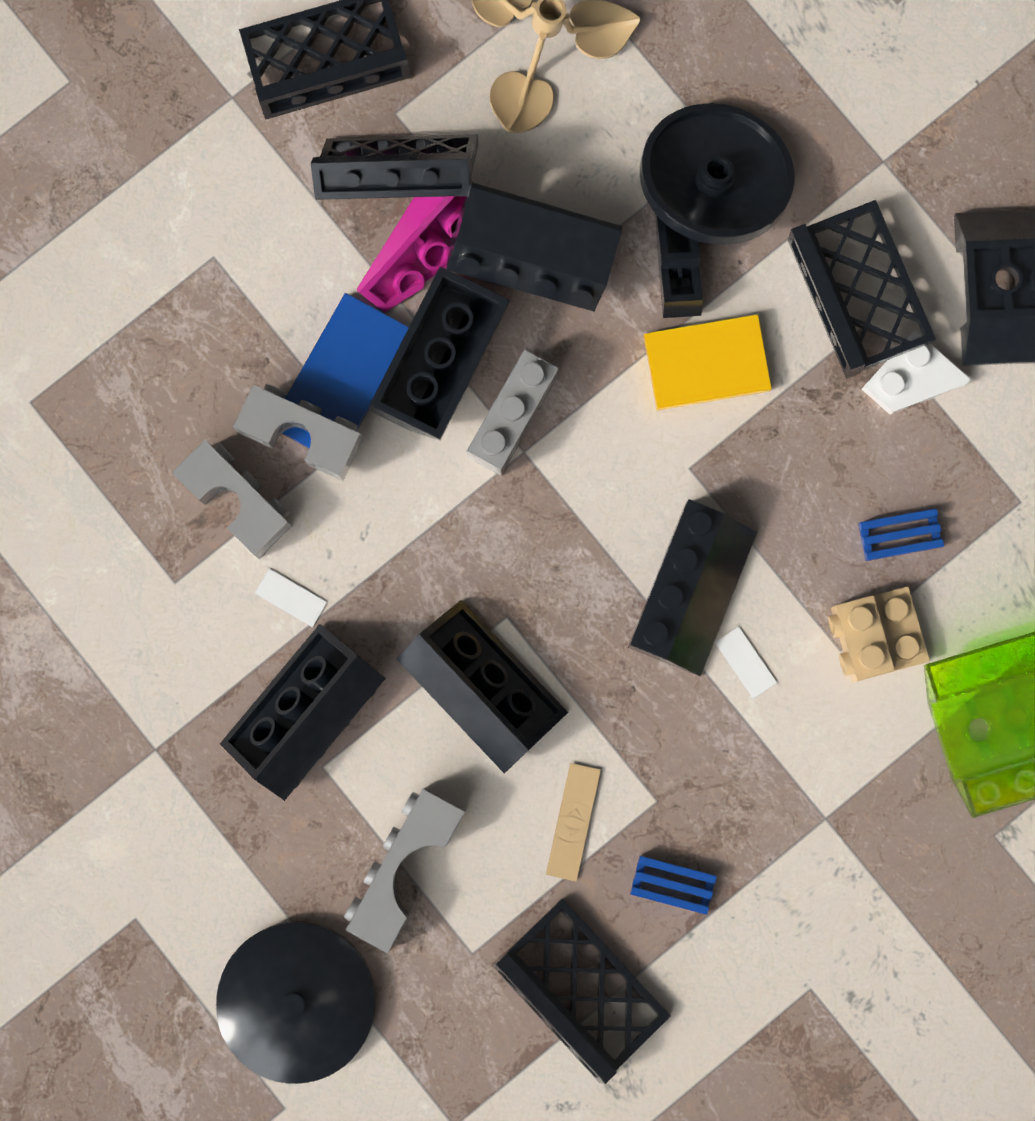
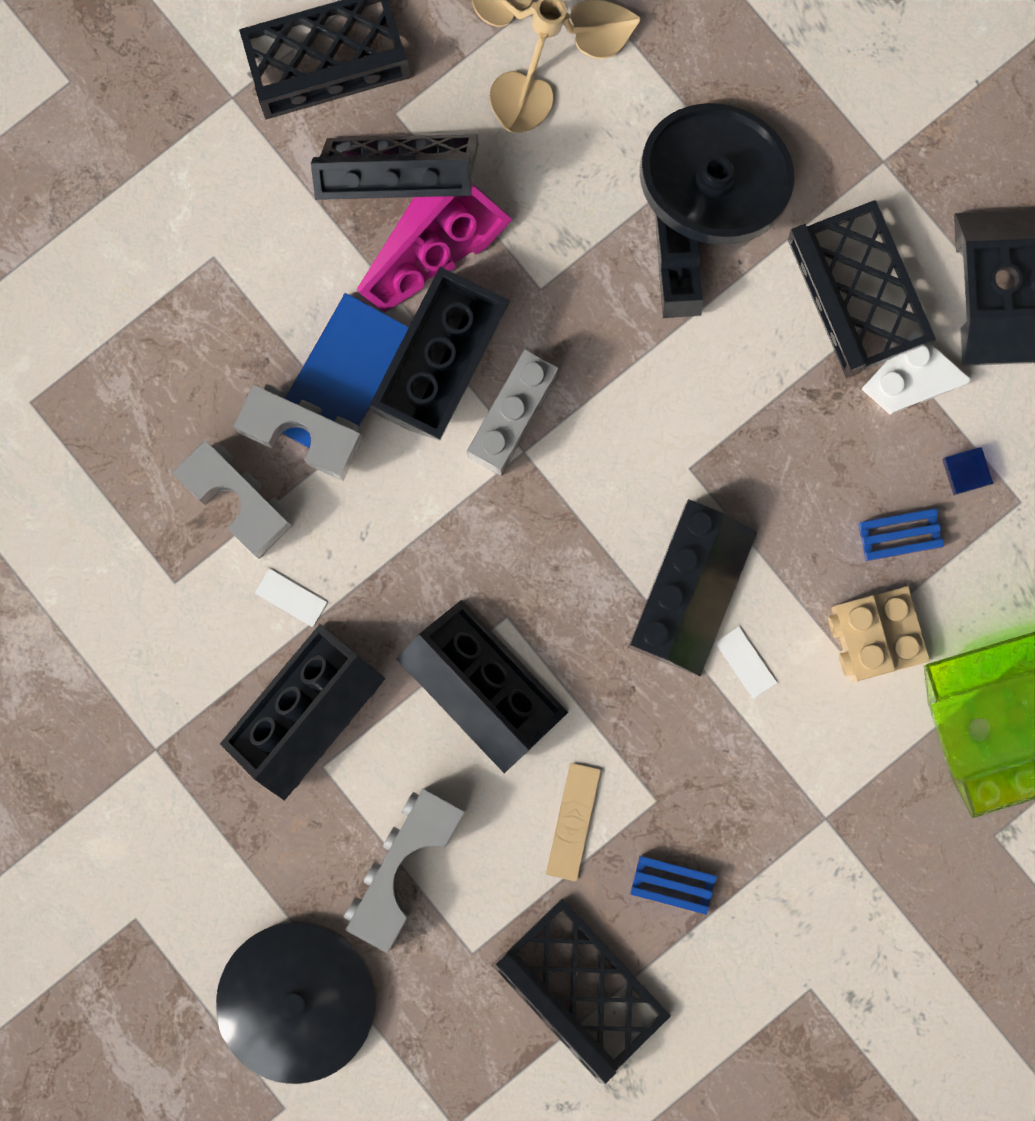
black slope [446,182,622,312] -> none
yellow tile [643,314,772,411] -> none
none -> clear blue tile [942,447,993,496]

